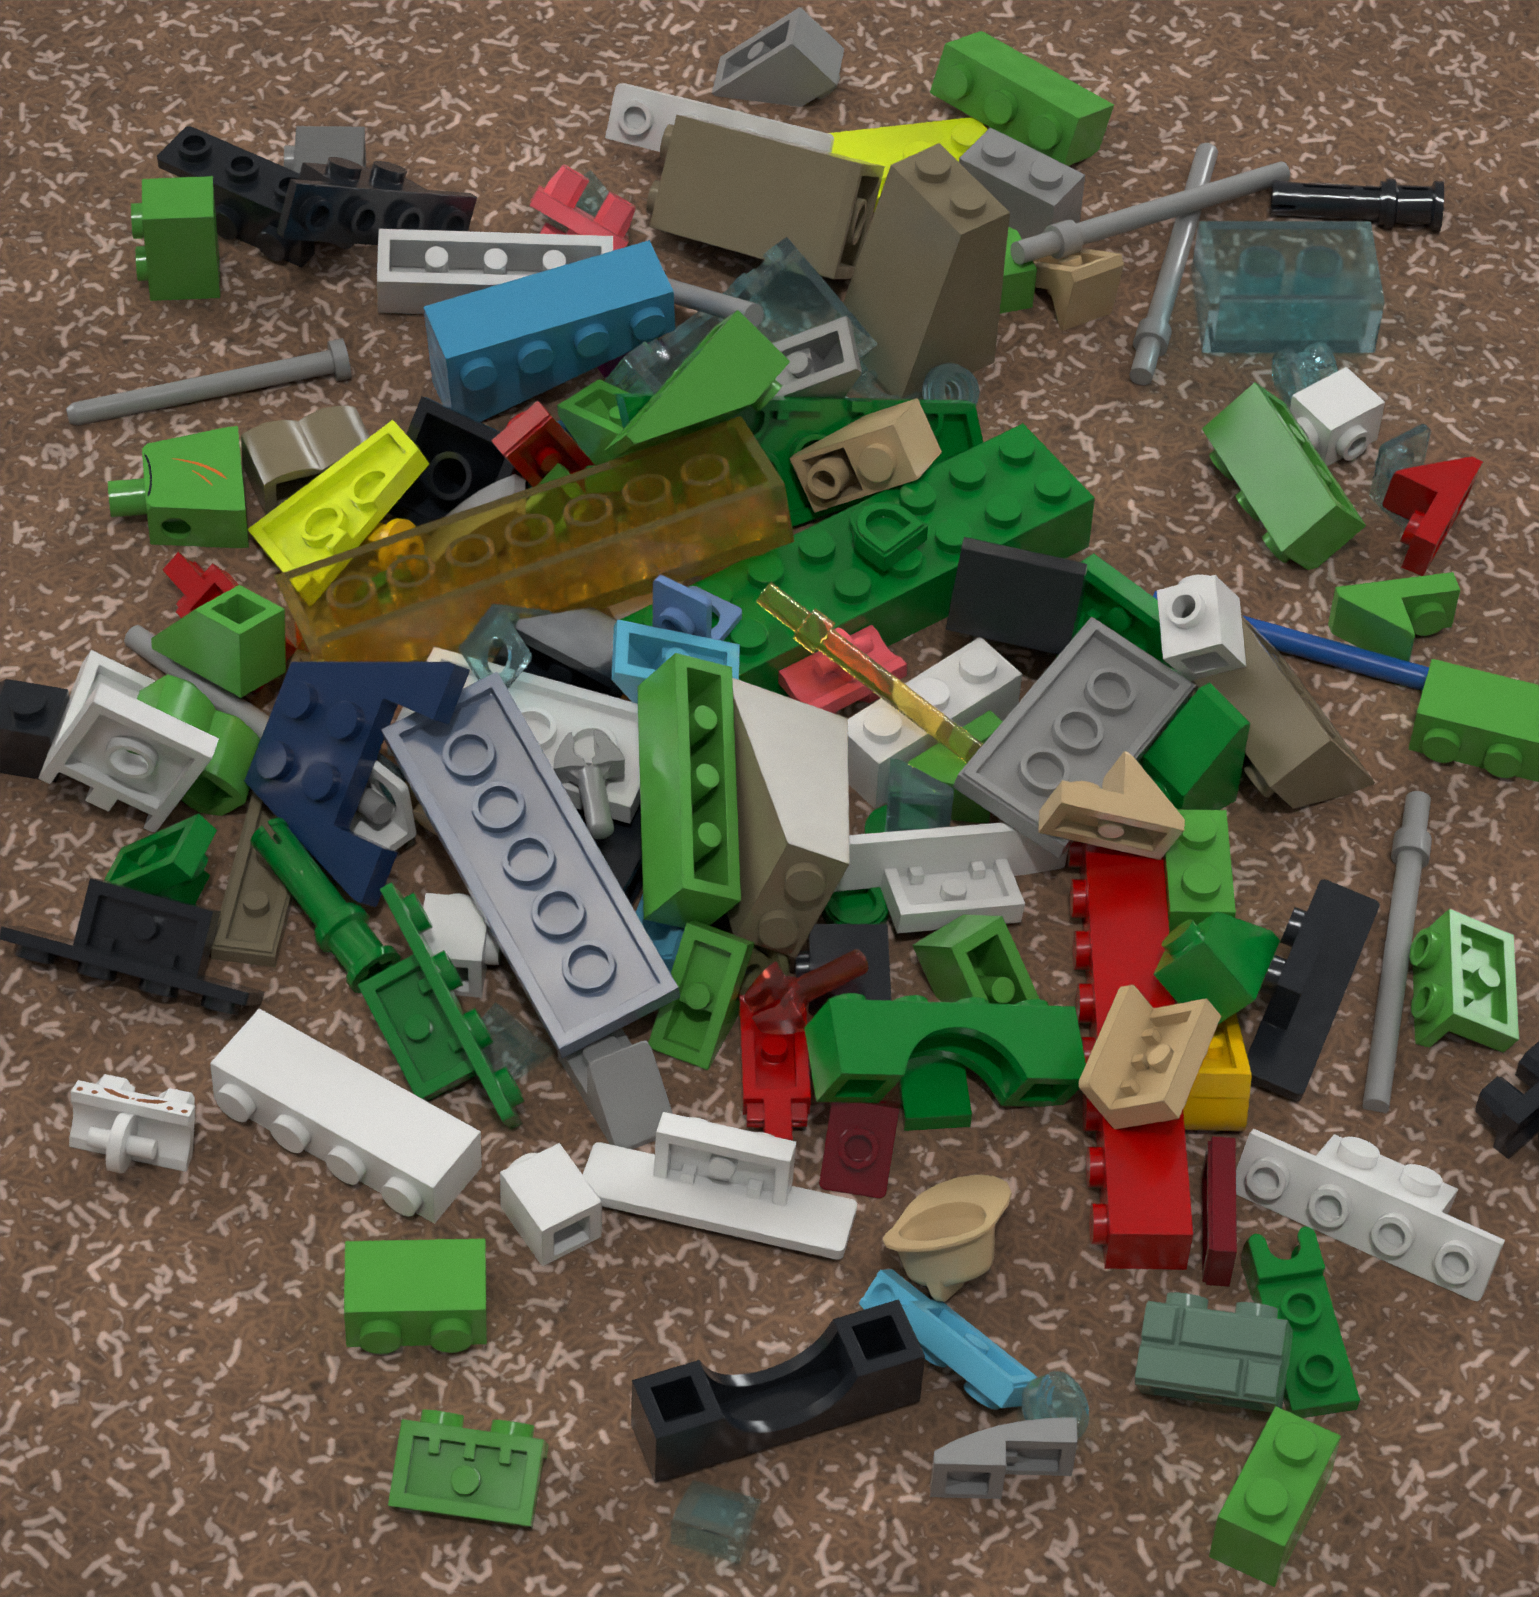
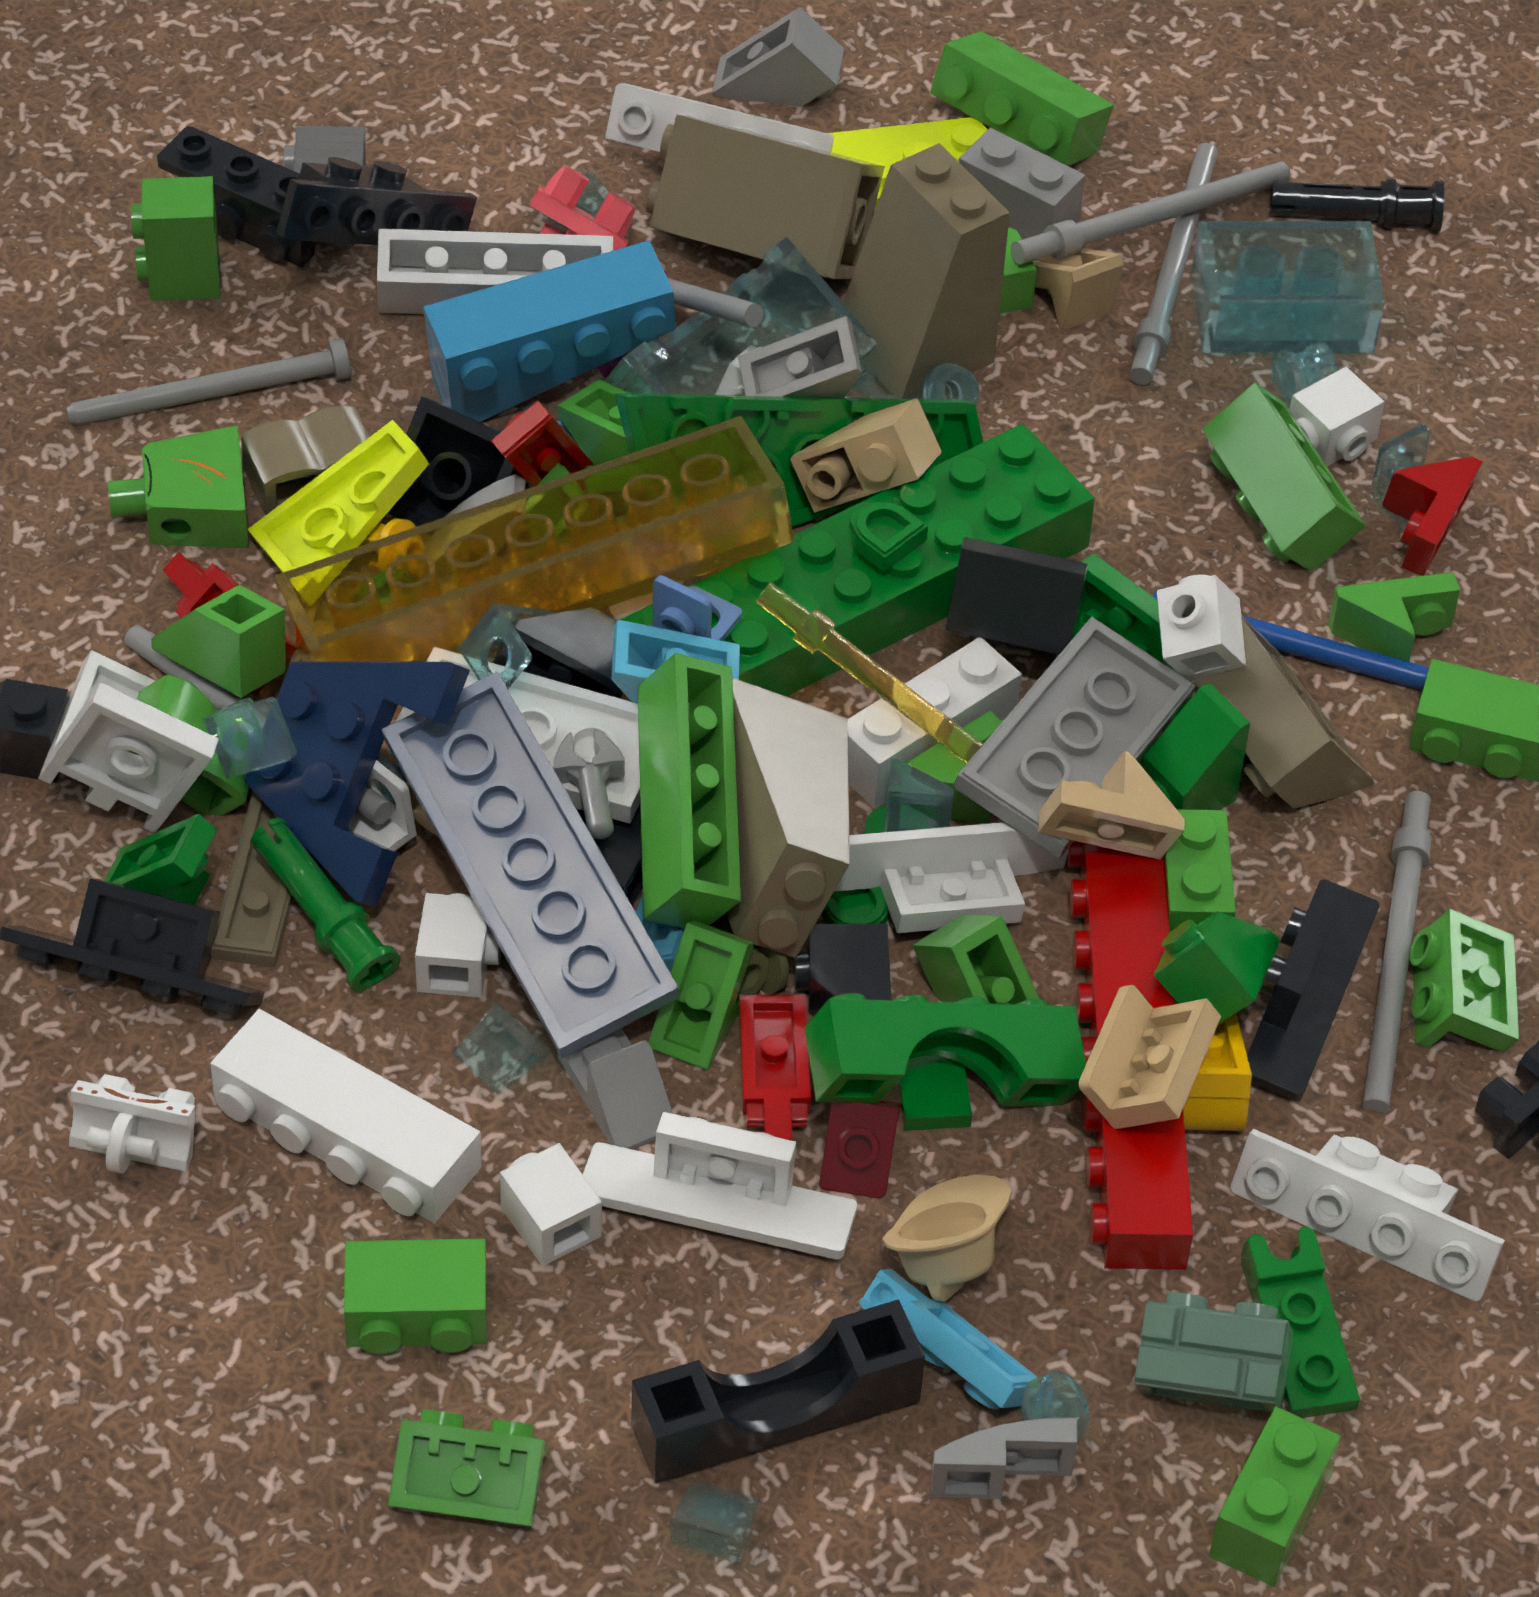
green bracket [358,882,525,1129] -> none
bright green slope [604,310,790,459] -> none
clear red bar [744,949,869,1034] -> none
coral hips [778,625,907,714] -> none
dark red tile [1201,1136,1237,1287] -> none
none -> clear light blue bracket [203,697,297,779]

